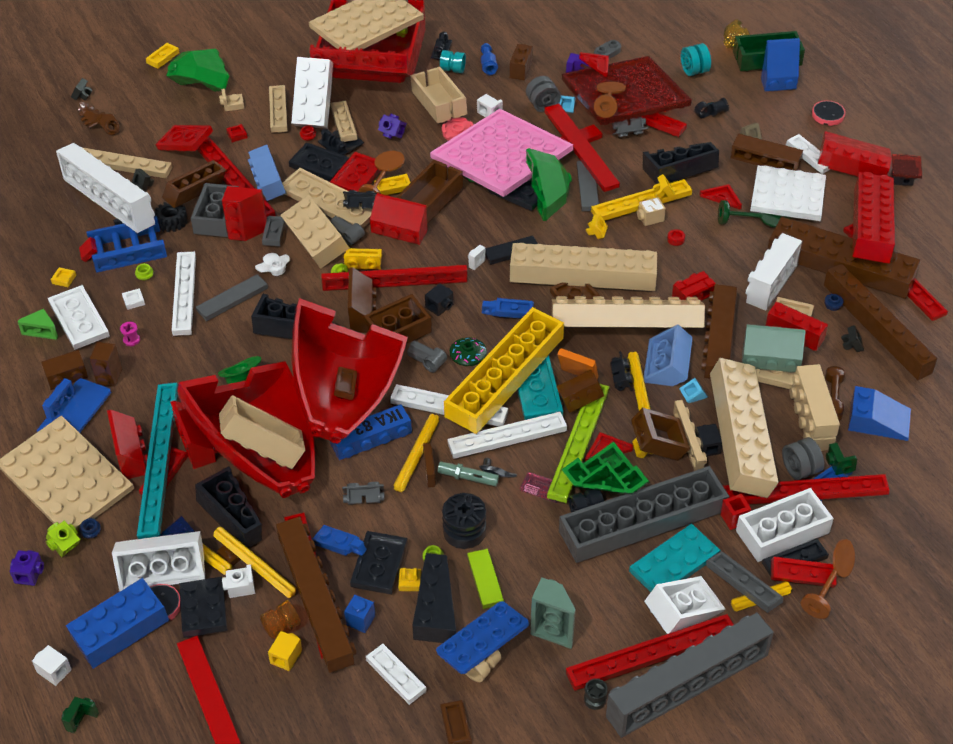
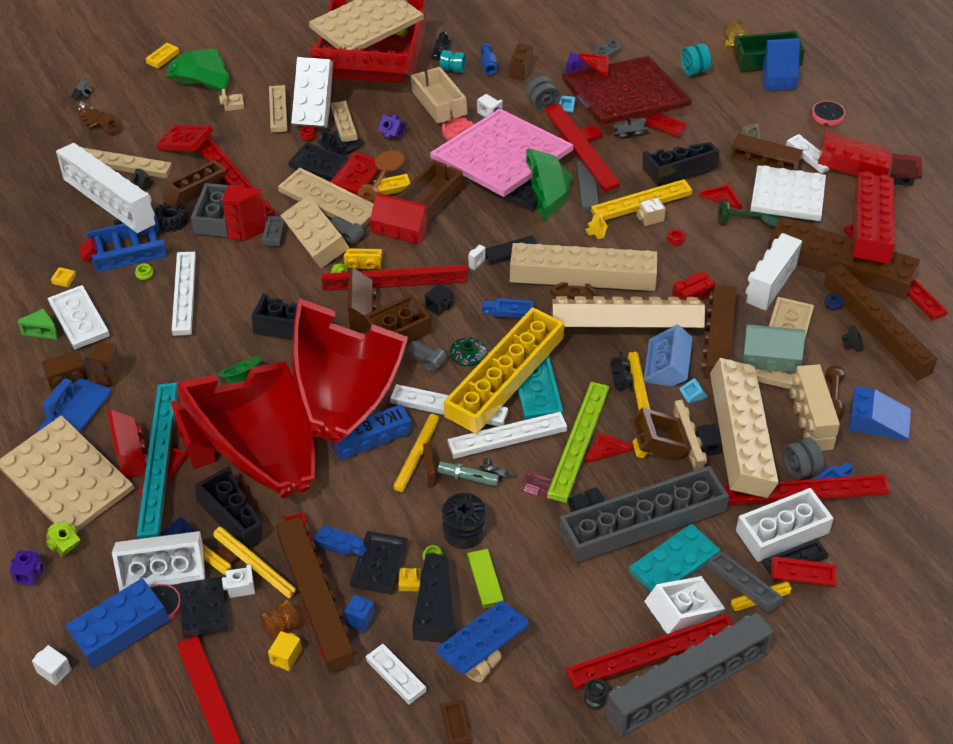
dark green bracket [61,697,99,733] -> none
dark blue plate [79,518,101,538] -> none
dark pink bush [120,322,140,346] -> none
white tile [122,288,145,310] -> none
dark grey tile [196,274,268,321] -> none
tan piece [219,395,305,469] -> none
red tile [226,124,248,143] -> none
medium blue brick [248,145,286,201] -> none
white plate [255,253,290,276] -> none
reddish brown tile [334,367,357,400] -> none
dark grey hinge [342,482,385,505] -> none
black hinge [343,190,377,210] -> none
sand green slope [531,577,576,649] -> none
reddish brown brick [556,370,604,413] -> none
orange tile [557,348,599,380] -> none
green brick [562,442,649,494] -> none
dark orange piece [594,82,626,118] -> none
yellow tile [653,174,675,199] -> none
black connector [694,98,729,119] -> none
red brick [720,494,751,530] -> none
red brick [766,302,828,351] -> none
dark orange piece [800,539,855,619] -> none
dark green bracket [826,442,857,475] -> none

